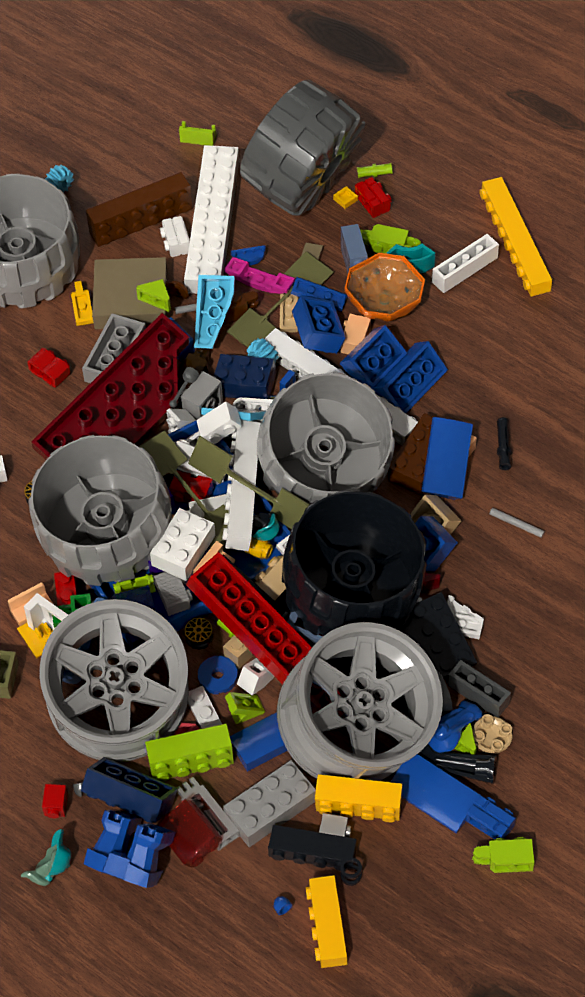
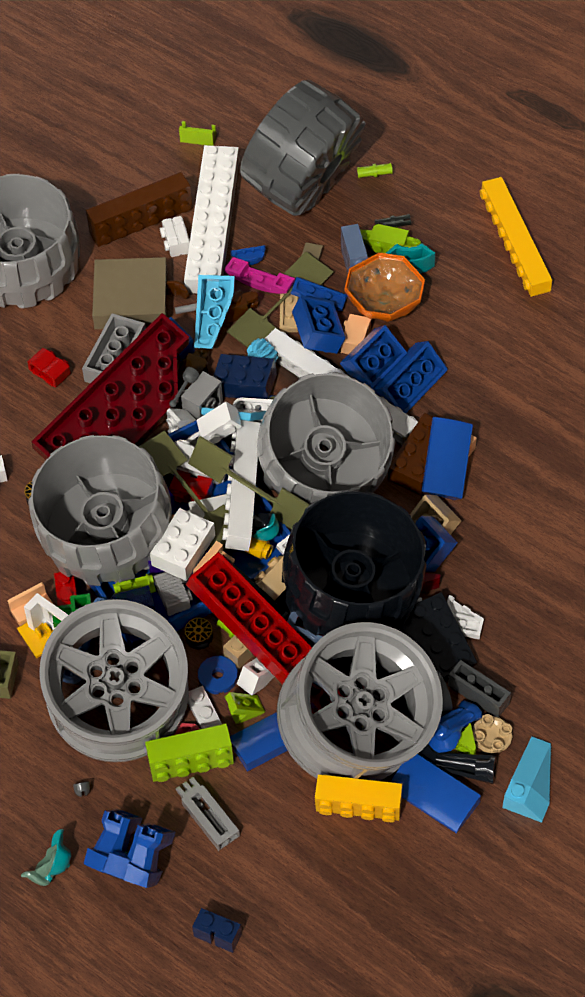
red brick [42,784,68,818] -> none
medium azure gear [45,165,74,193] -> none
yellow hinge [71,281,93,326] -> none
dark blue brick [81,757,178,823] -> none
lime slope [136,279,171,312] -> none
clear red brick [158,799,223,868] -> none
light grey brick [223,760,316,847] -> none
black hinge [268,825,362,886] -> none
blue hinge [273,896,292,915] -> none
blue tile [279,370,296,391] -> none
yellow brick [305,875,347,968] -> none
light grey brick [319,813,351,838] -> none
yellow tile [333,186,358,209] -> none
red brick [355,177,392,218] -> none
white brick [432,234,499,293] -> none
blue brick [466,795,516,839] -> none
lime hinge [472,837,534,873] -> none
light grey bar [489,508,545,538] -> none
black pin [497,417,512,470] -> none
none -> dark blue piece [192,908,242,953]
none -> pearl dark grey pin [375,214,411,228]
none -> medium azure wedge [502,736,551,823]

